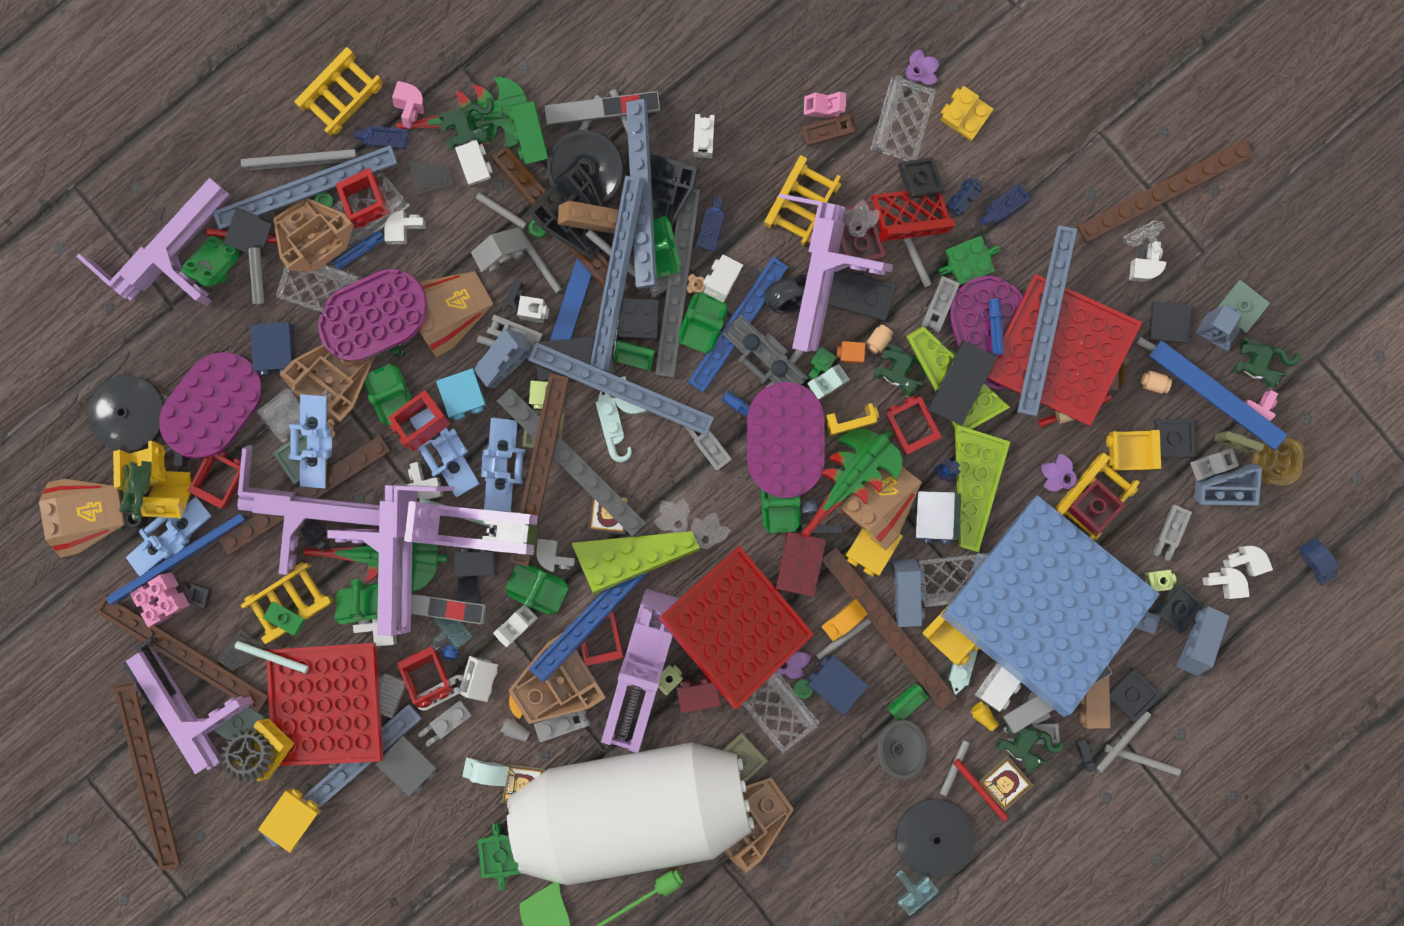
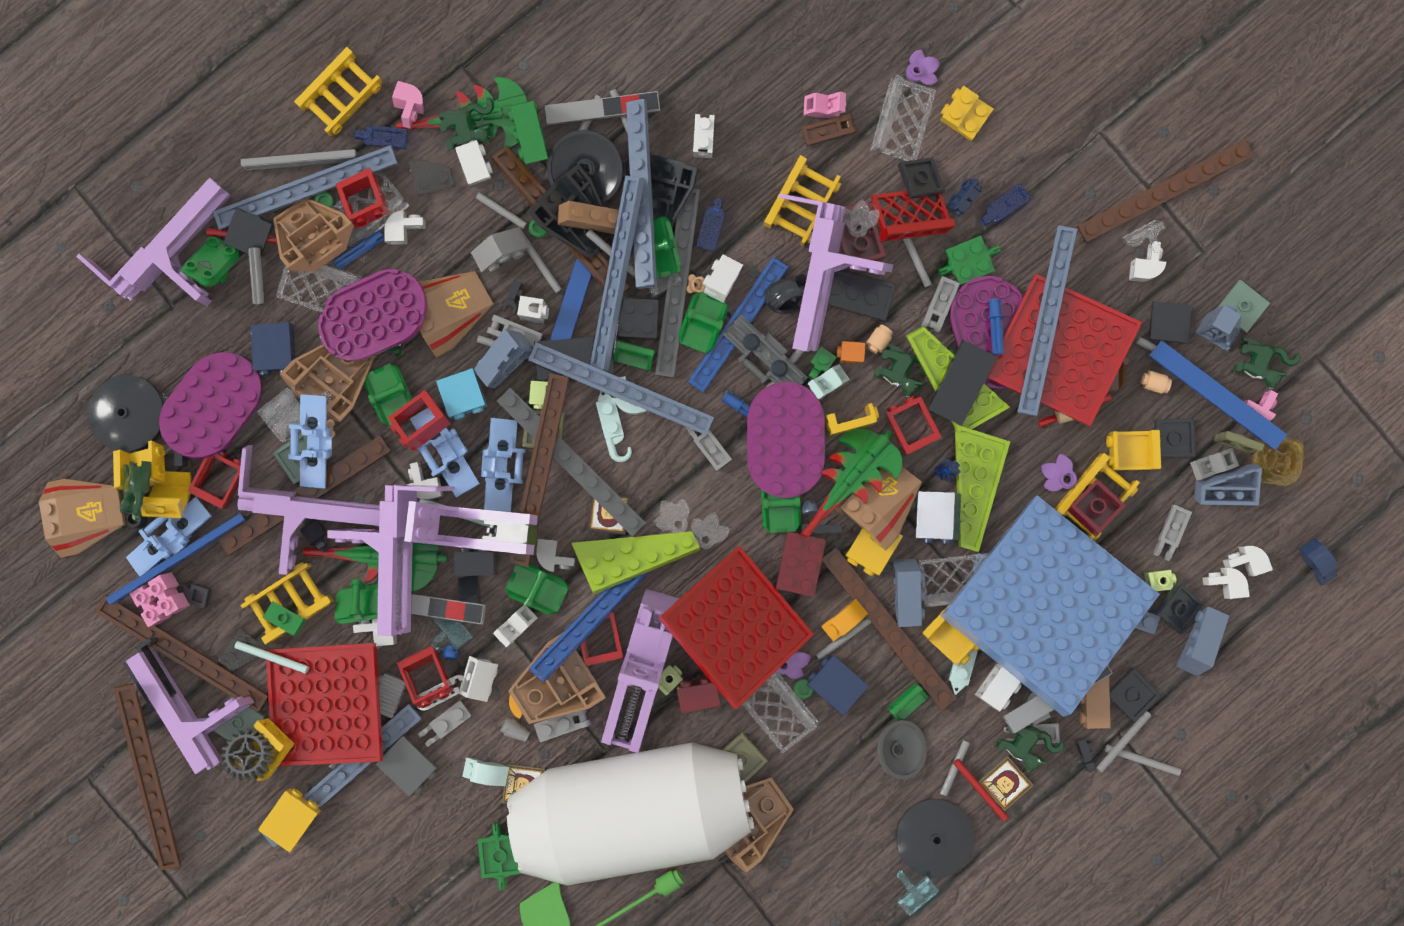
yellow cone [971,702,999,731] -> none

